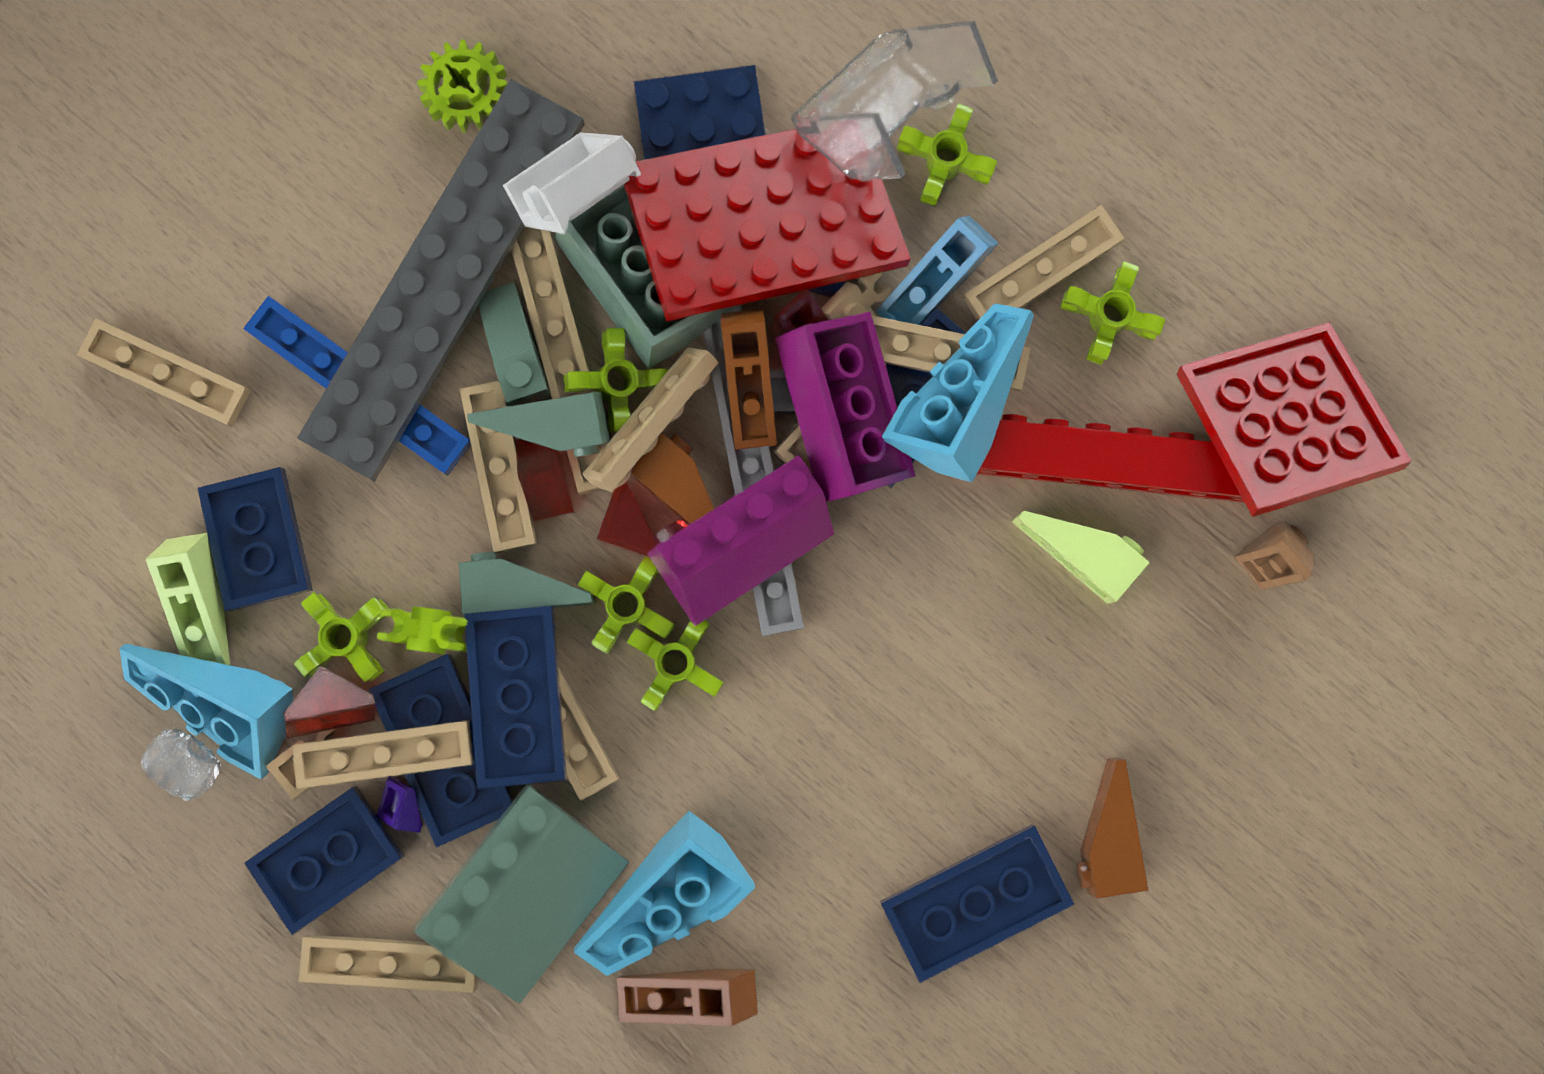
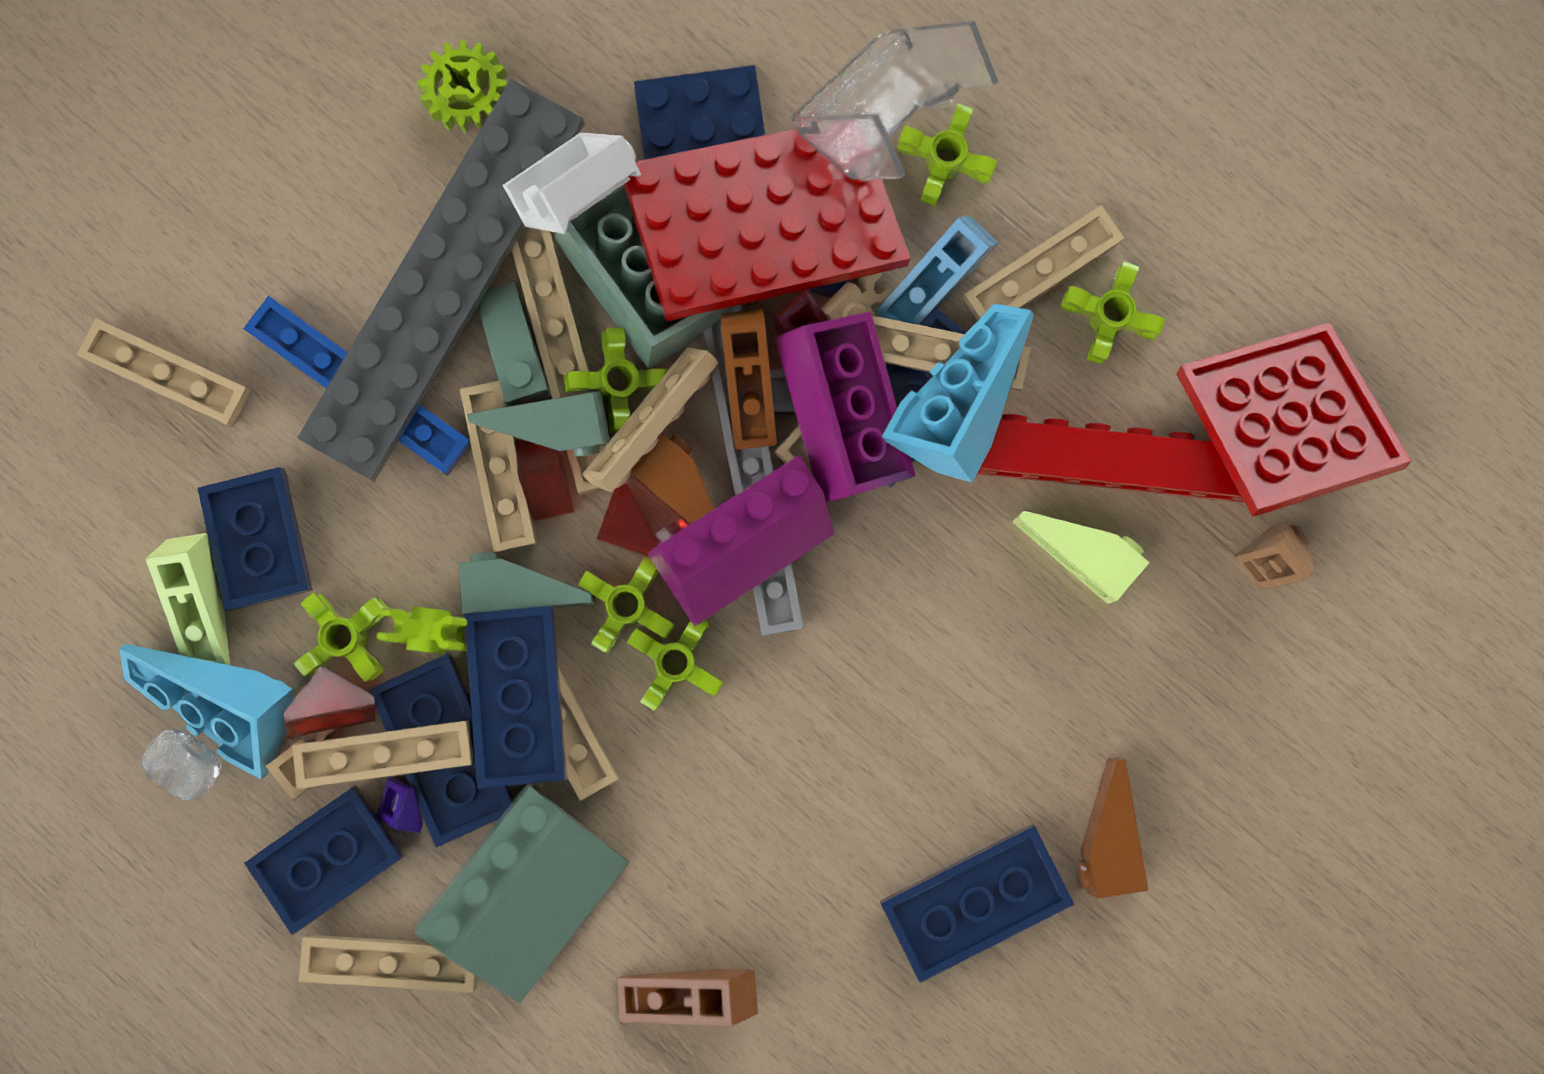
medium azure wedge [574,811,755,976] -> none

